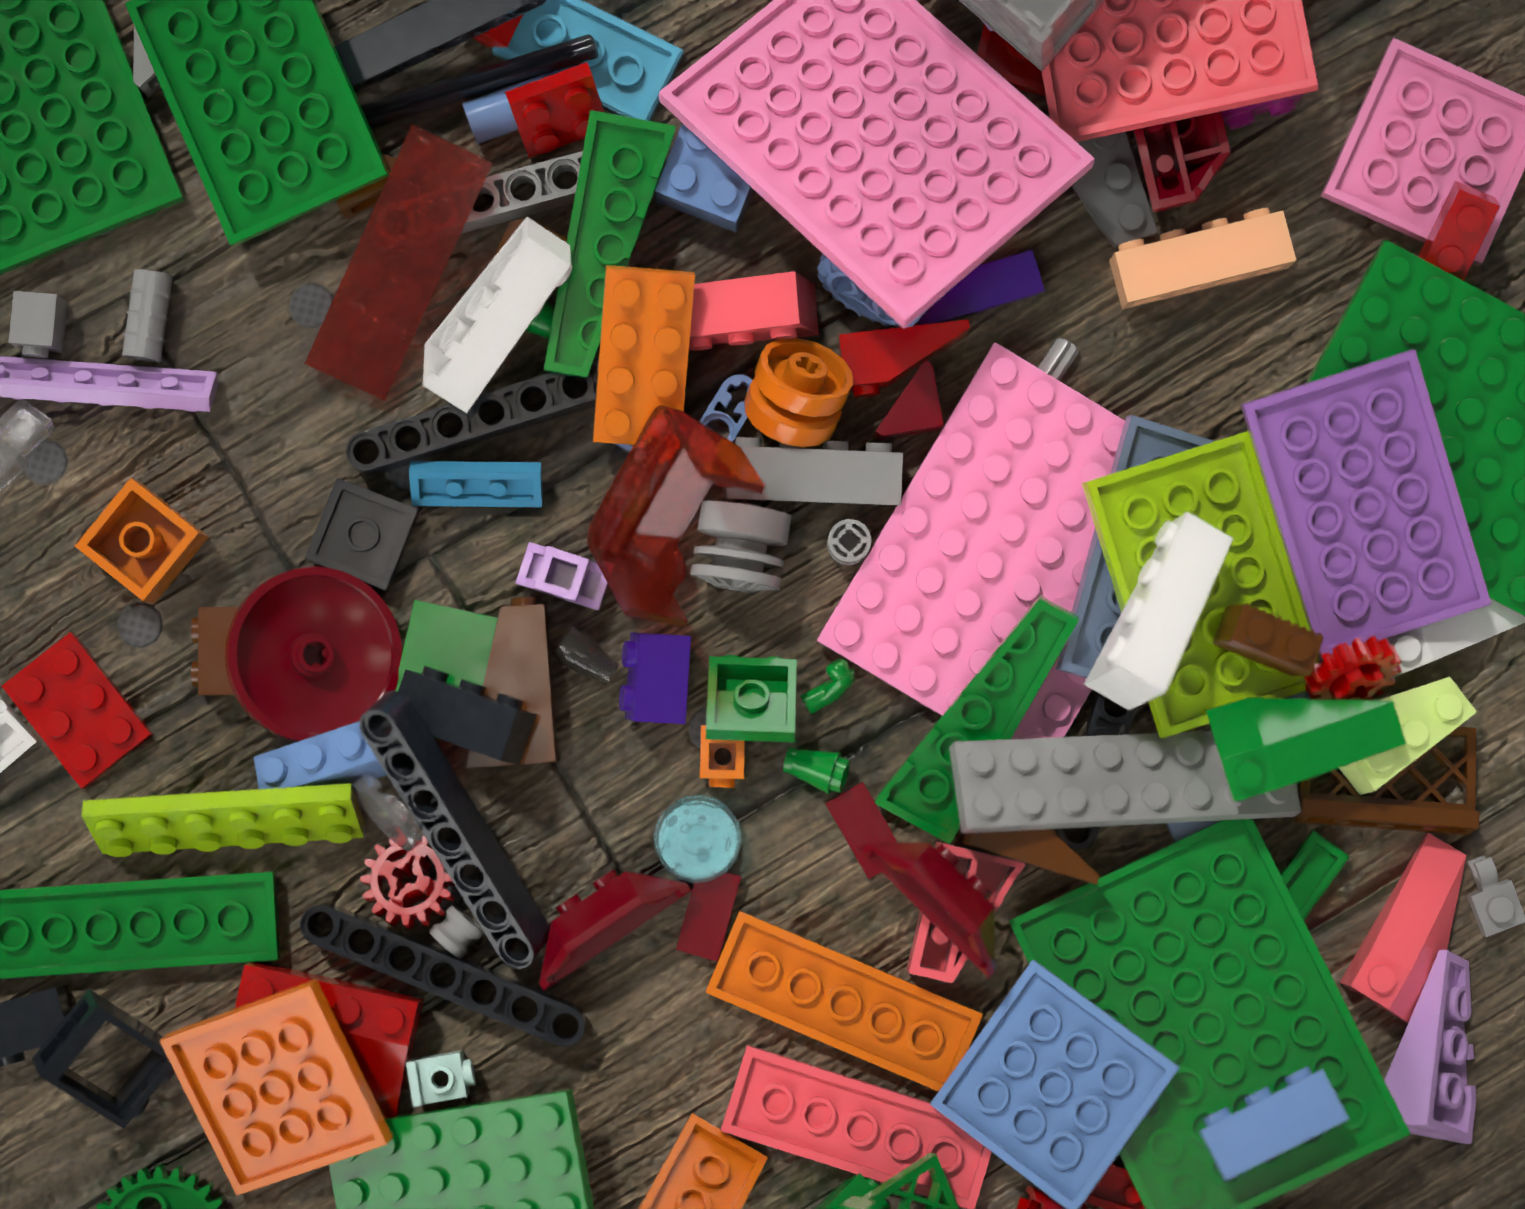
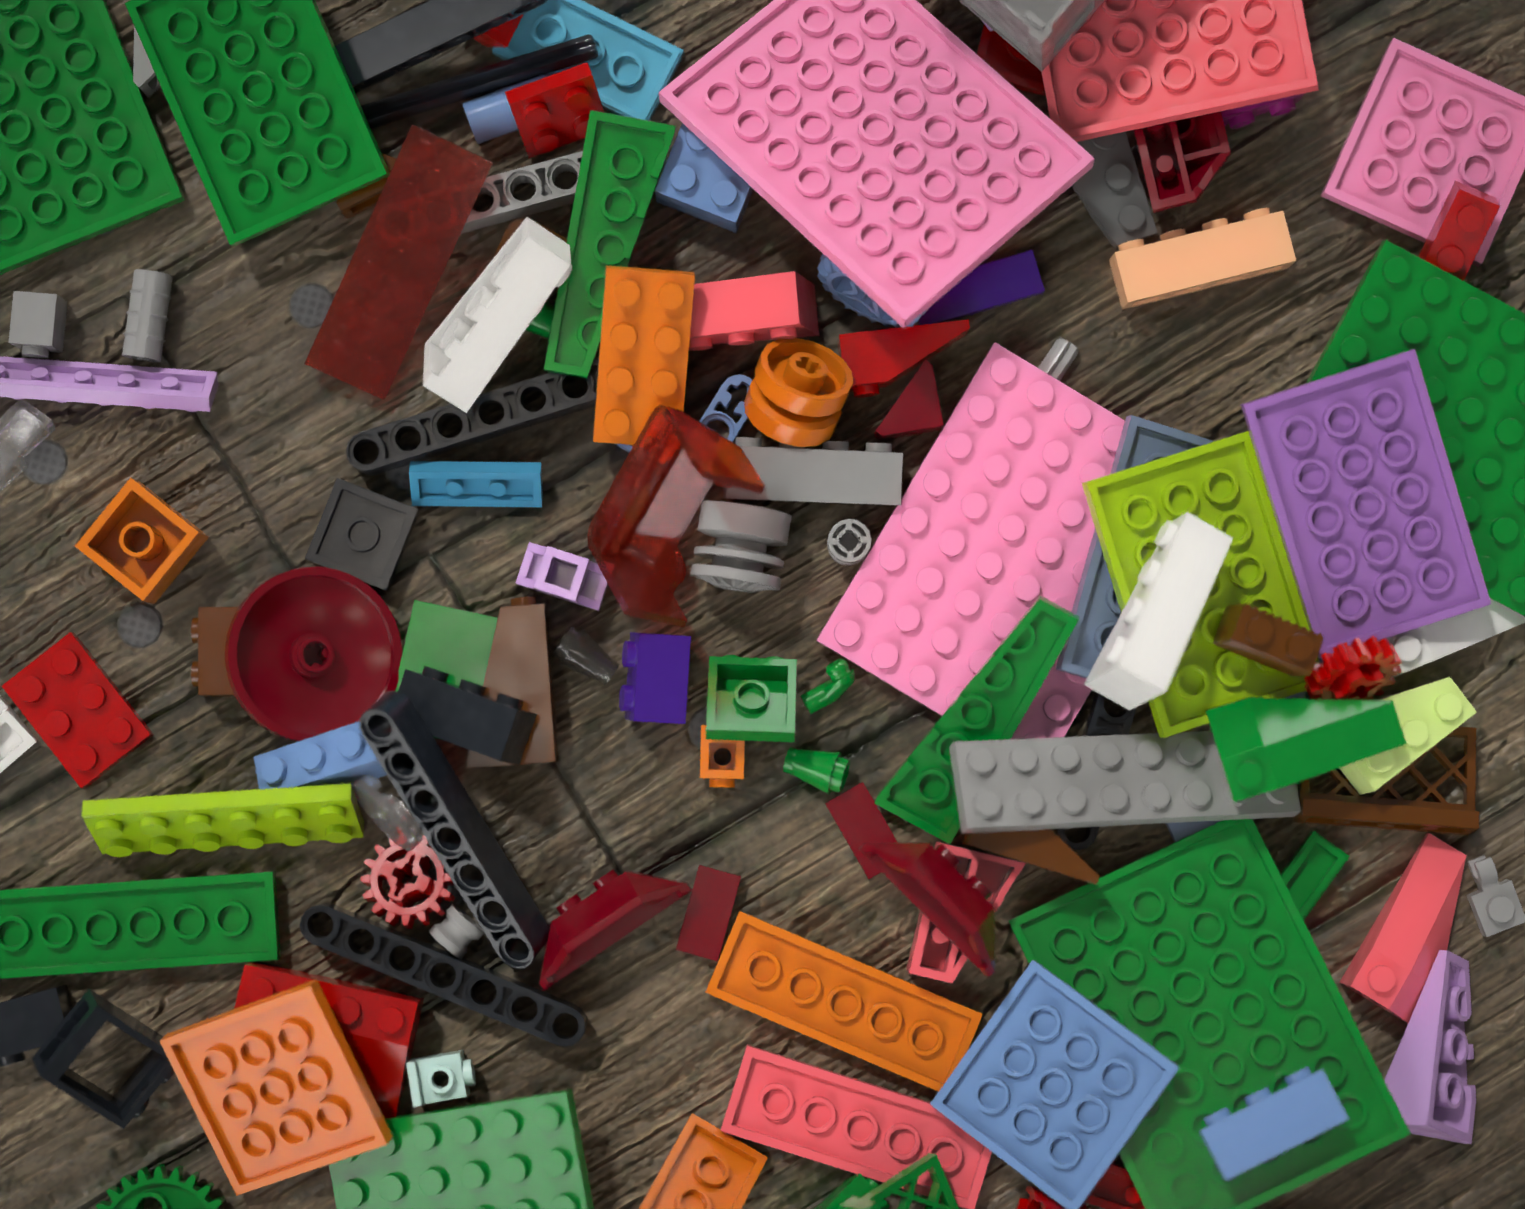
clear light blue tile [654,795,741,883] -> none

